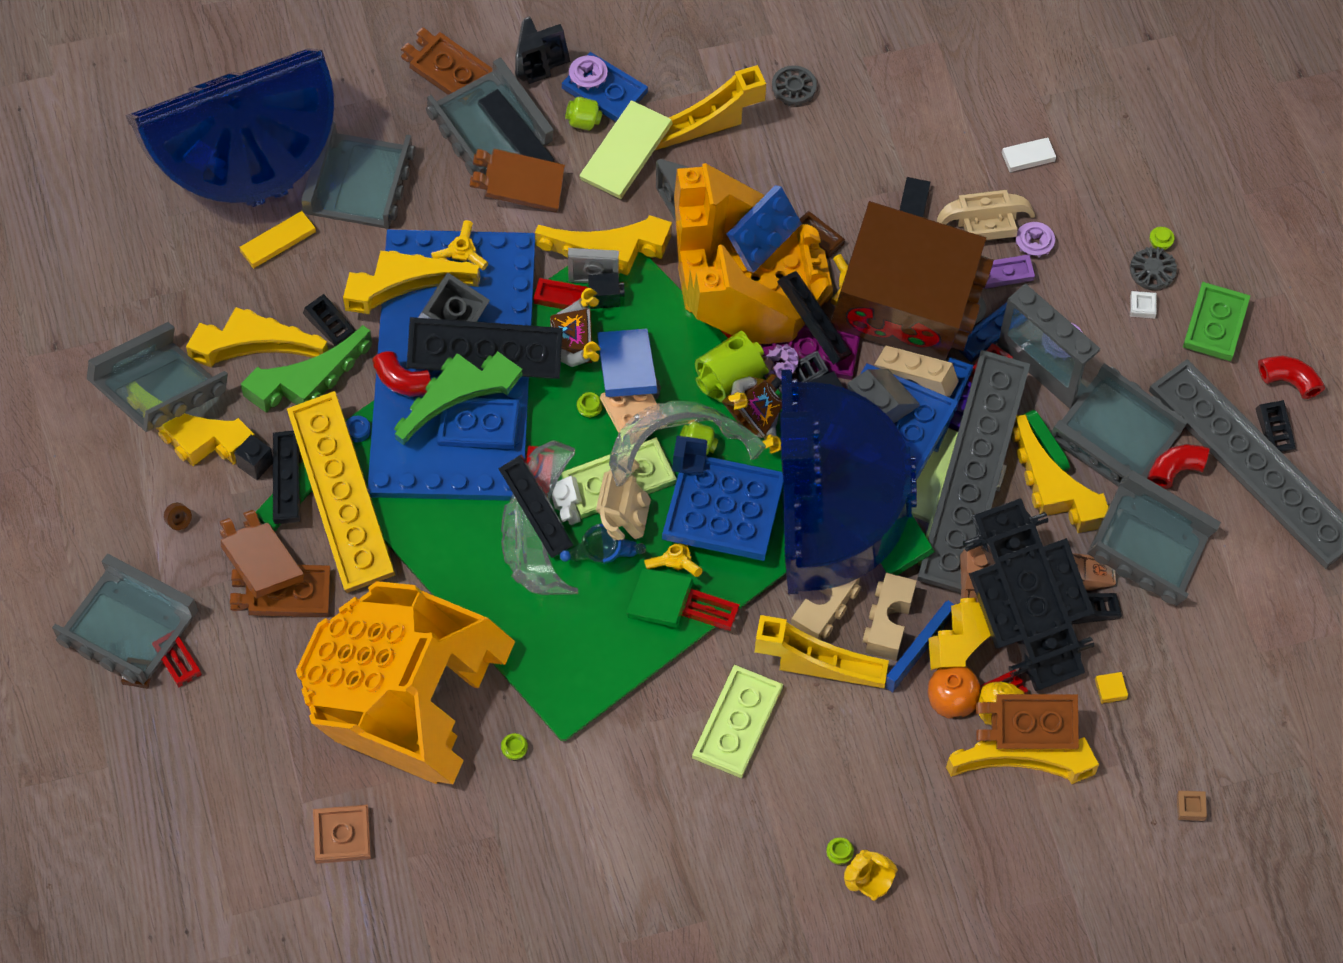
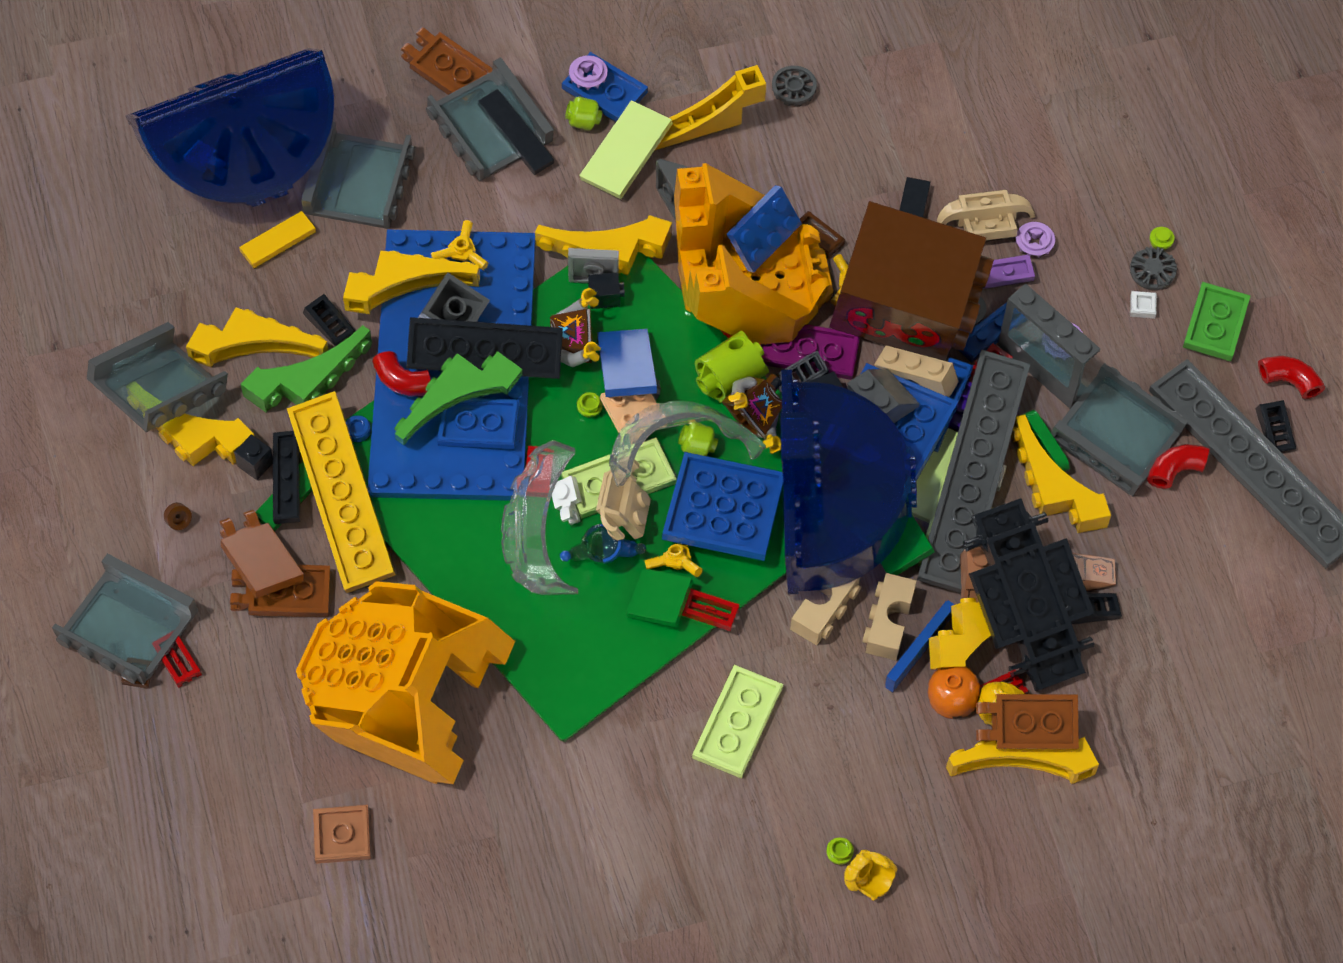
dark orange tile [469,149,565,213] -> none
black tile [498,455,575,558] -> none
lime plate [501,733,528,760] -> none
black piece [515,16,571,84] -> none
red tile [534,278,588,309] -> none
dark blue panel [672,436,708,475] -> none
yellow arch [755,615,889,688] -> none
lavender gear [762,344,799,380] -> none
black tile [777,271,852,365] -> none
white tile [1002,138,1056,172] -> none
panel [1087,470,1221,606] -> none
yellow tile [1095,672,1128,704] -> none
medium nougat plate [1177,791,1207,821] -> none

